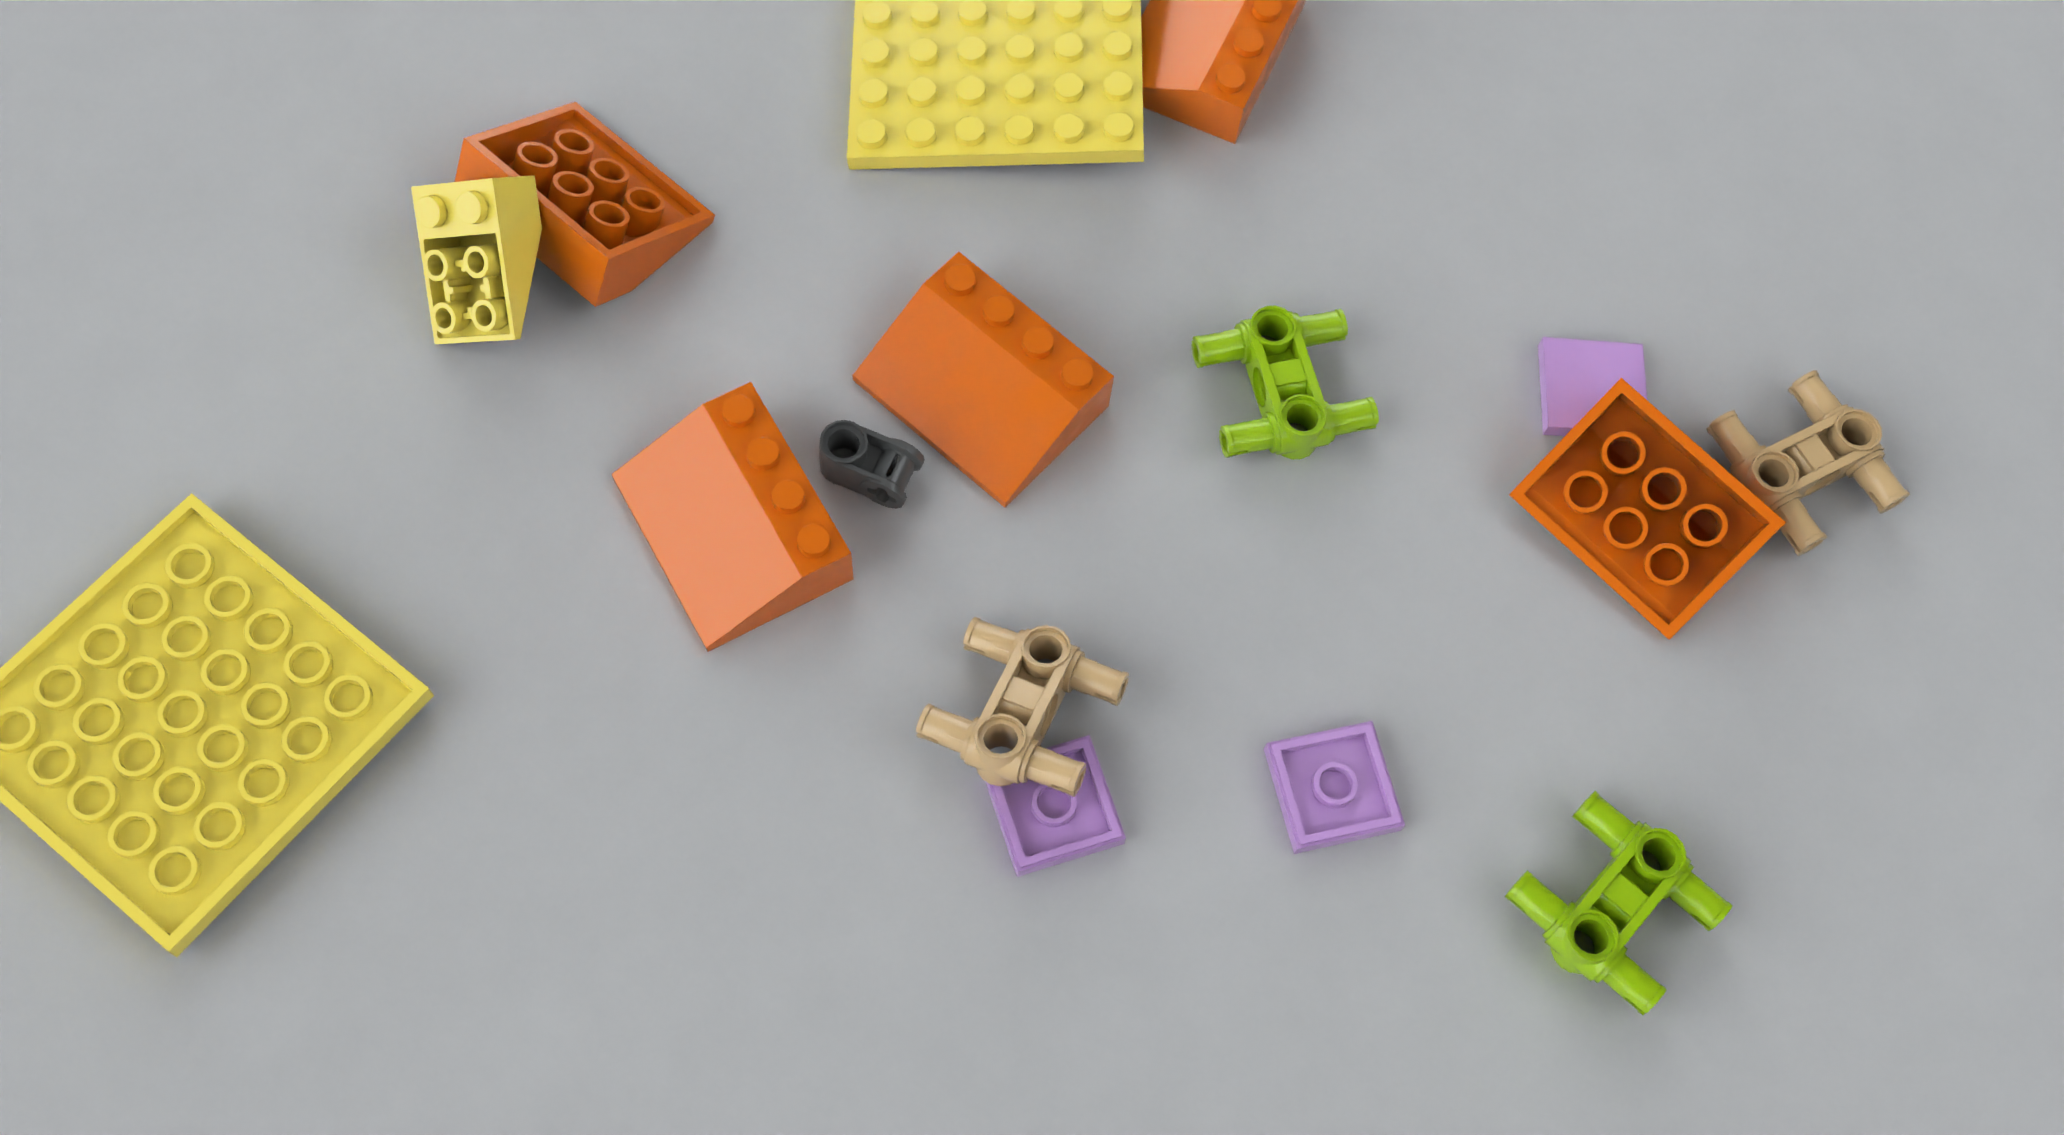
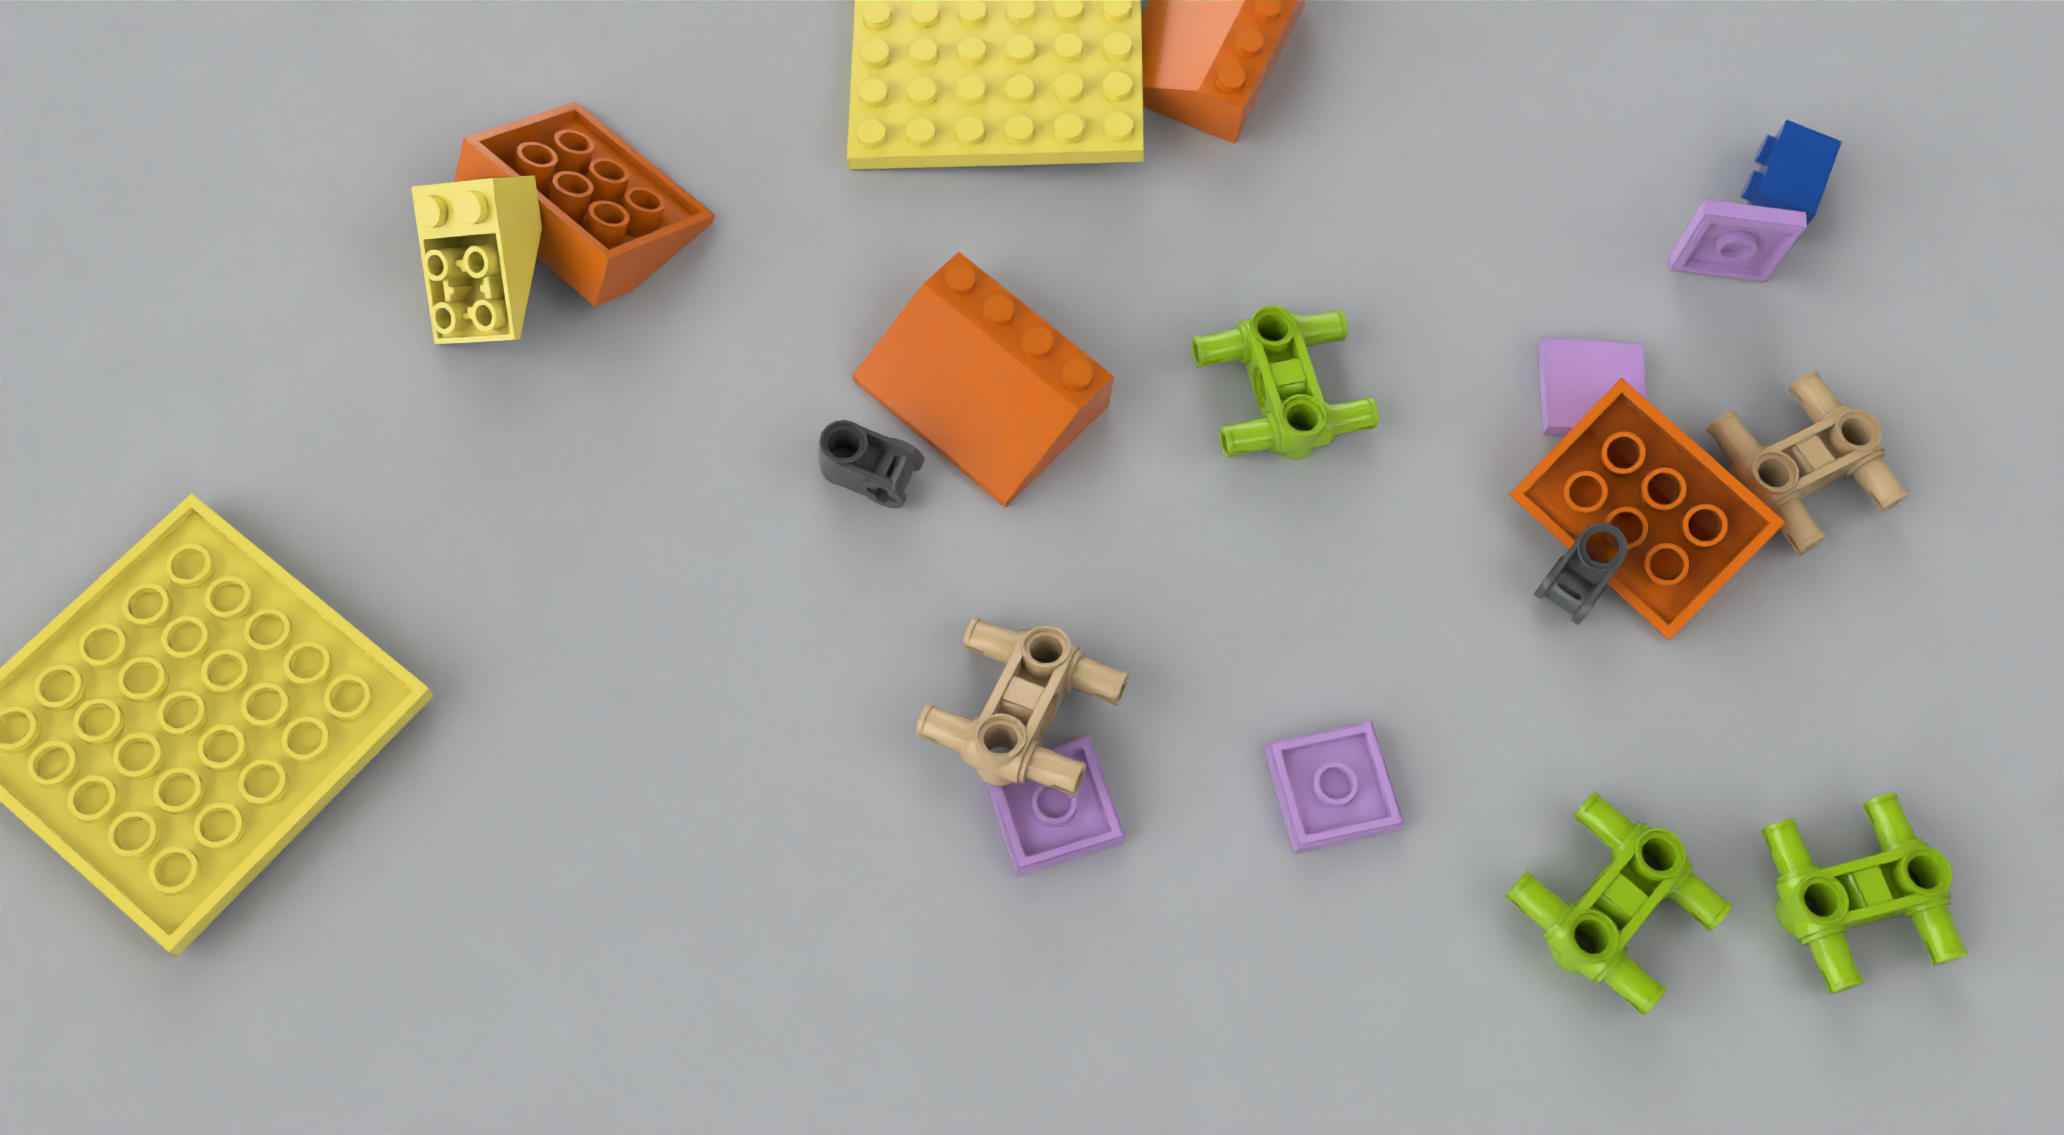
orange slope [612,382,854,652] -> none
none -> dark grey piece [1533,522,1627,625]
none -> lavender tile [1669,199,1807,282]
none -> blue brick [1740,119,1842,226]
none -> lime piece [1760,792,1969,994]

